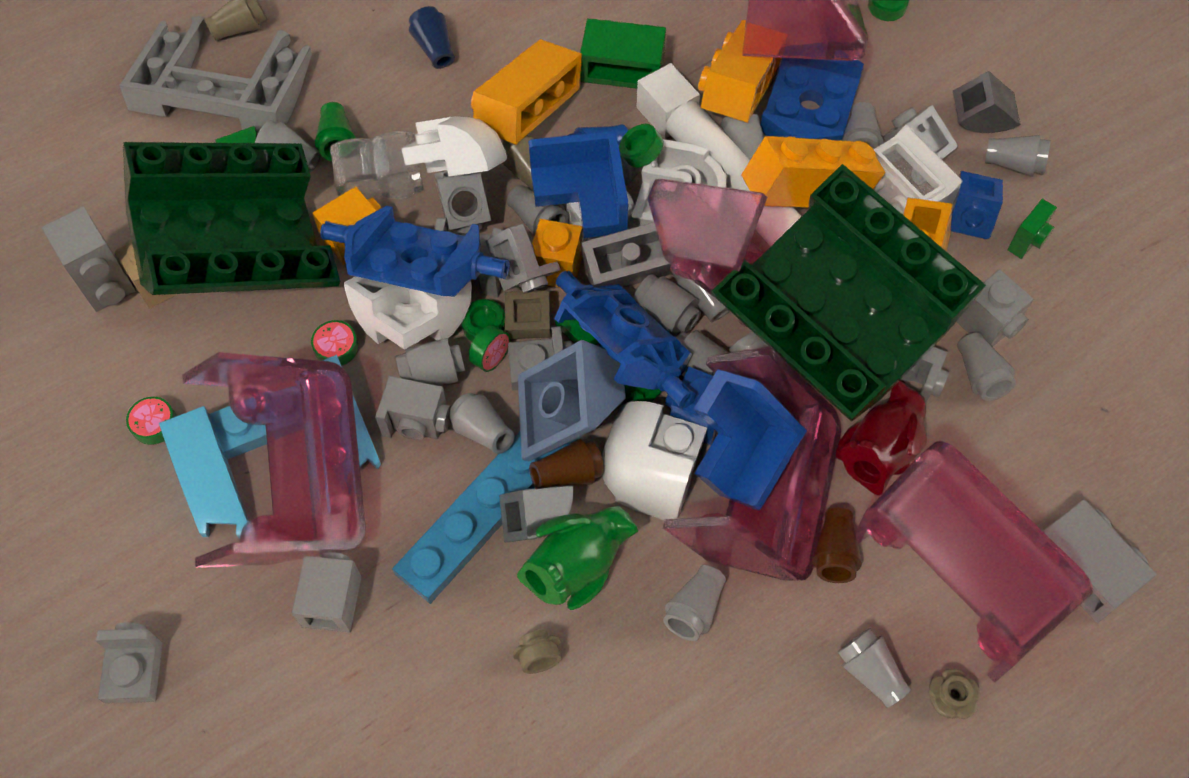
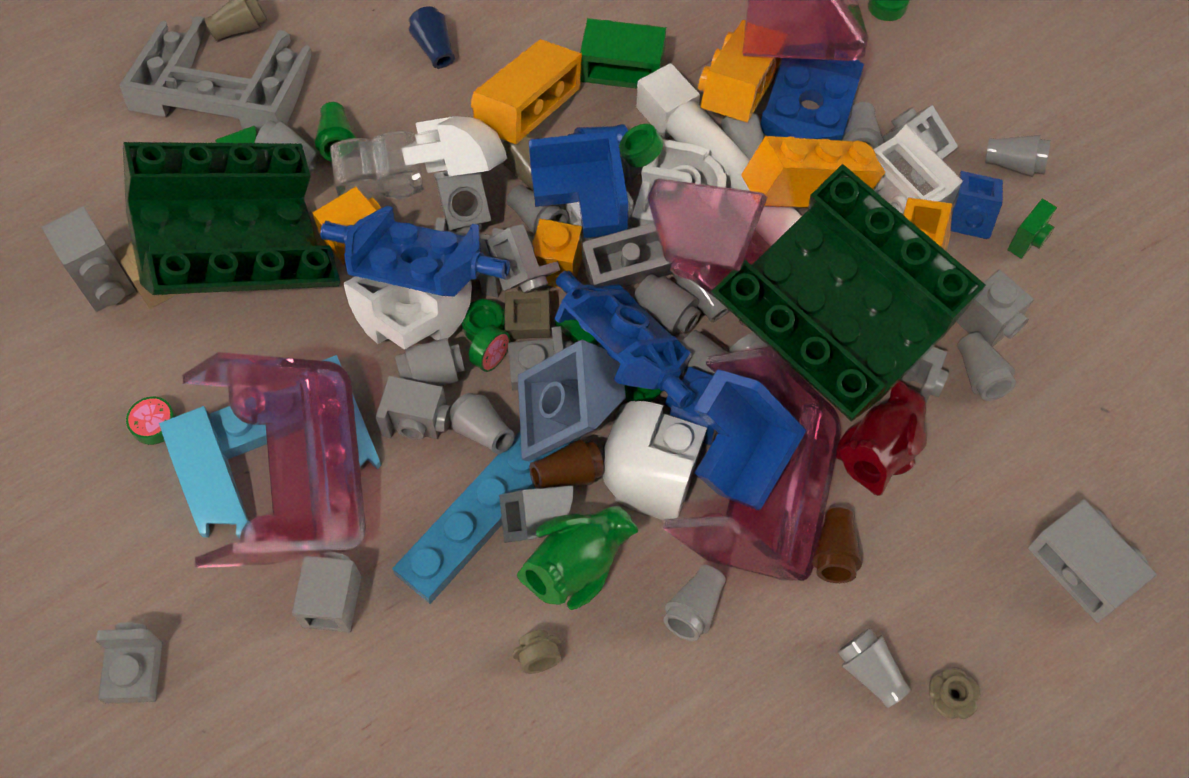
tile [311,320,359,366] -> none
clear pink windscreen [855,441,1093,683] -> none
dark grey brick [953,71,1021,133] -> none

